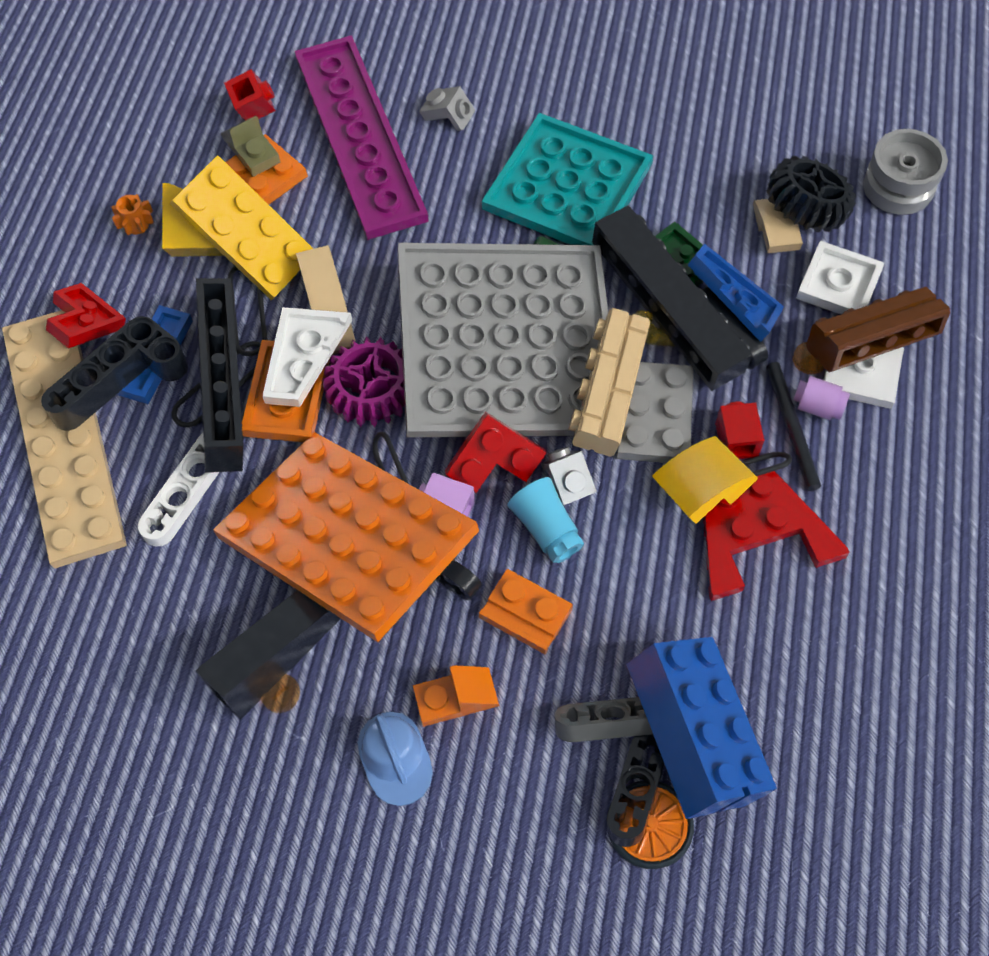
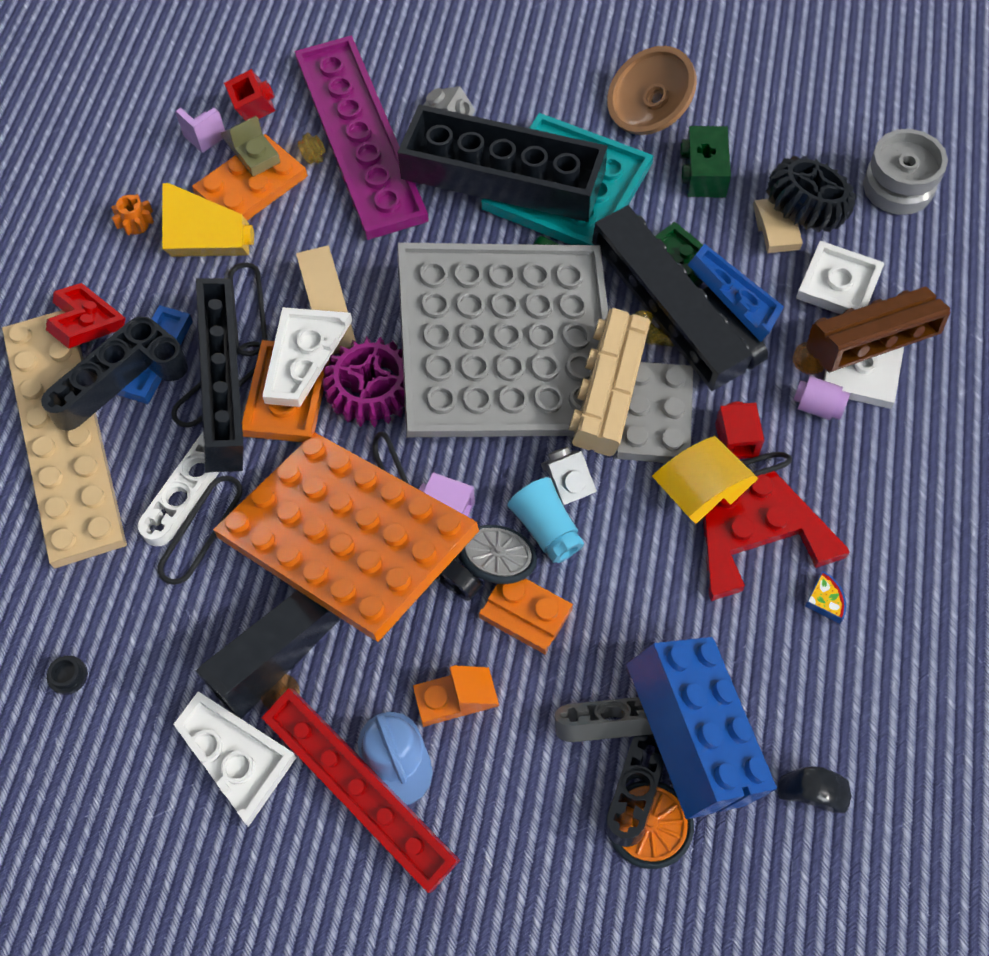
yellow plate [170,155,313,300] -> none
red plate [445,411,547,493] -> none
black bar [766,362,821,491] -> none
none -> black plate [47,656,88,695]
none -> black piece [158,476,243,585]
none -> white wing [173,691,297,827]
none -> lavender panel [175,108,225,153]
none -> red plate [261,688,461,893]
none -> clear yellow plate [298,132,326,164]
none -> black brick [397,104,608,222]
none -> light grey wheel [459,525,537,584]
none -> medium nougat dish [607,46,697,135]
none -> dark green brick [680,126,731,198]
none -> black hair [777,766,852,813]
none -> tile [805,571,846,624]

